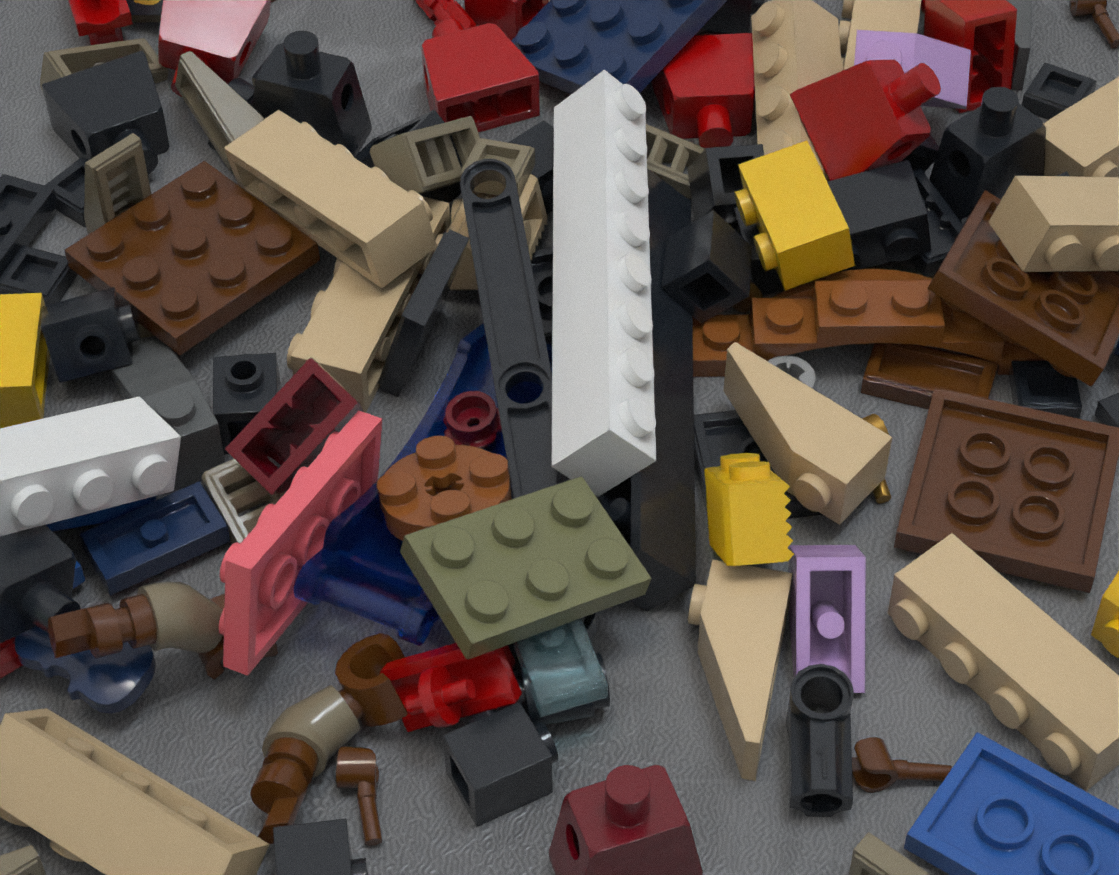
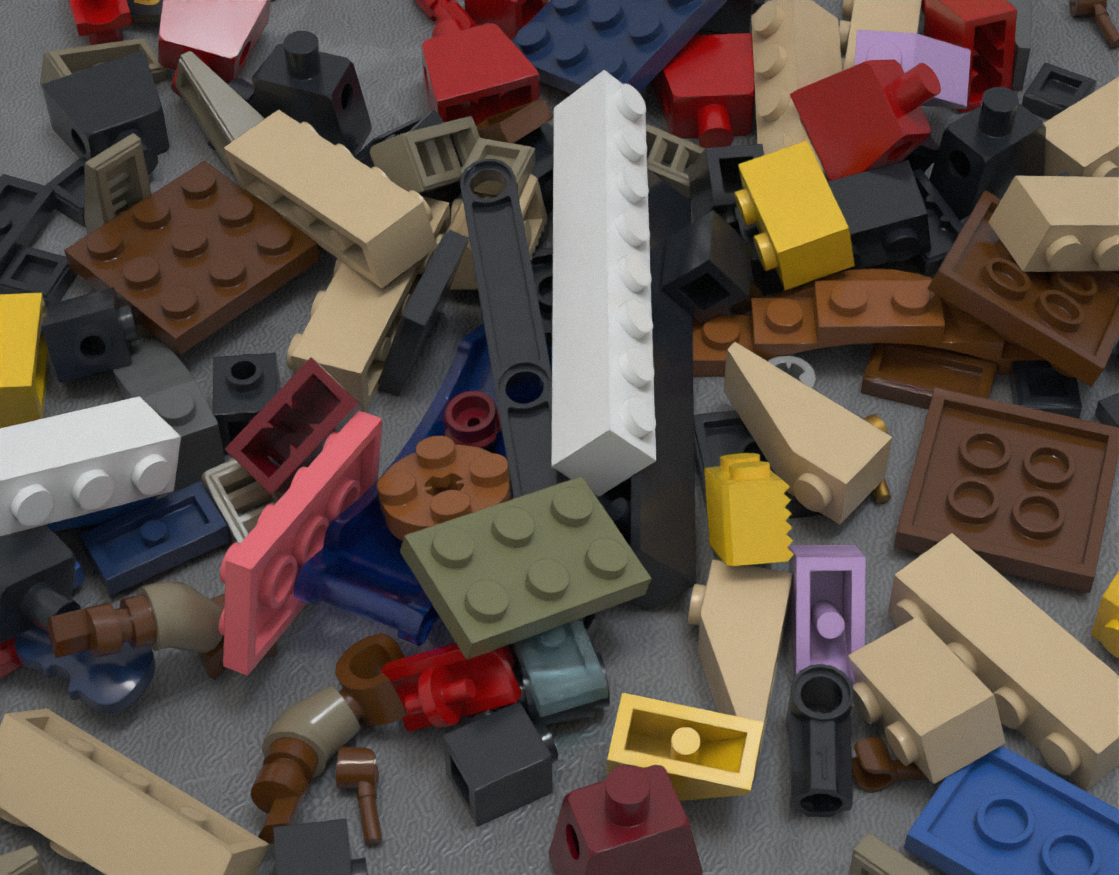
none -> reddish brown tile [476,99,554,143]
none -> yellow slope [607,693,764,801]
none -> tan brick [848,616,1006,784]

